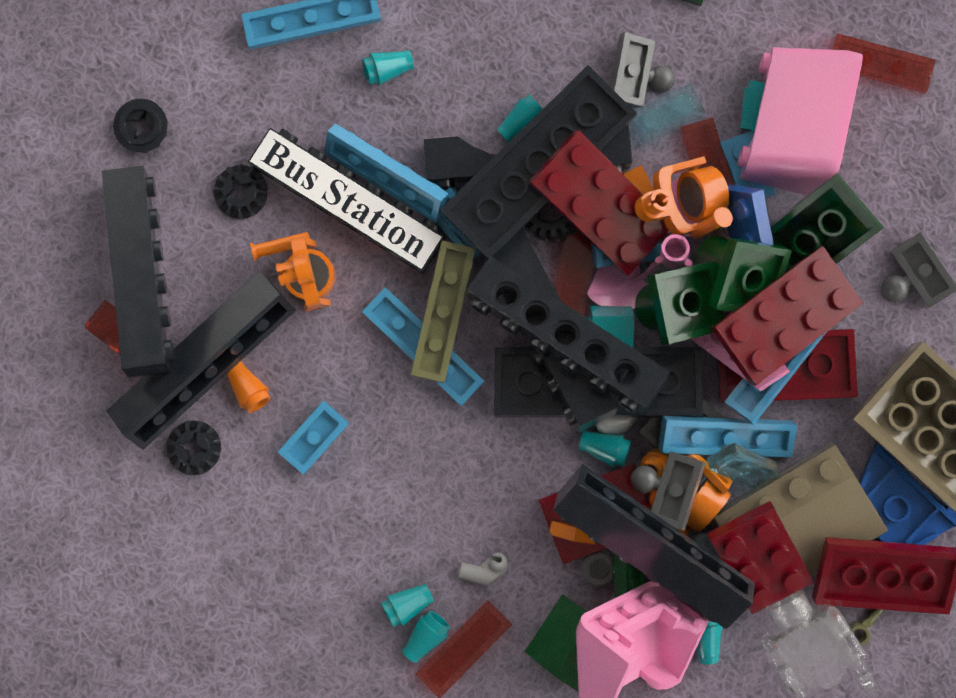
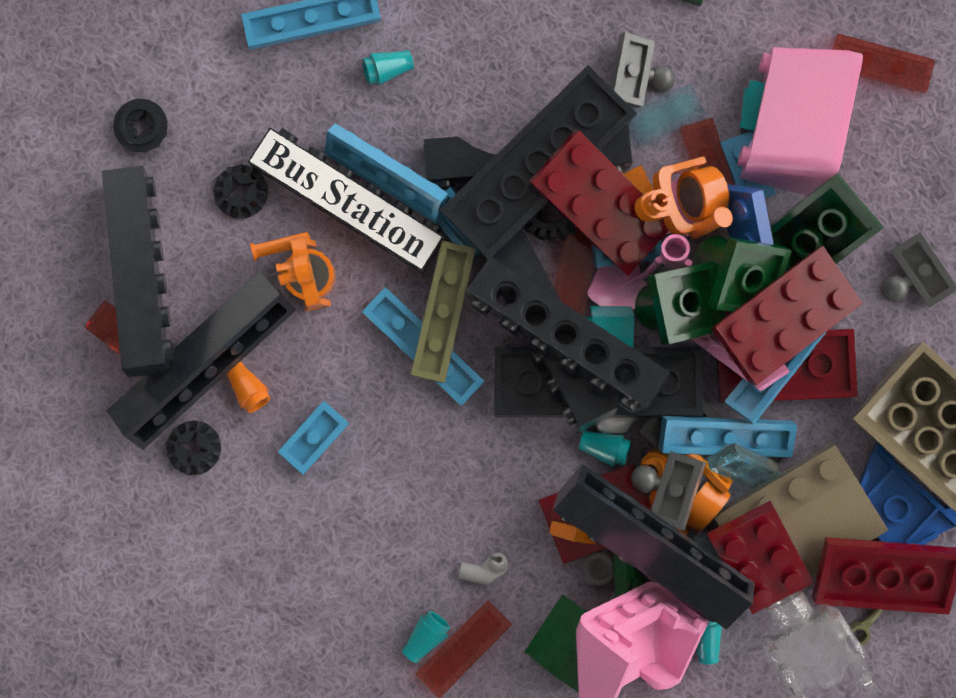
teal cone [380,583,434,627] -> none
teal cone [497,94,543,142] -> none

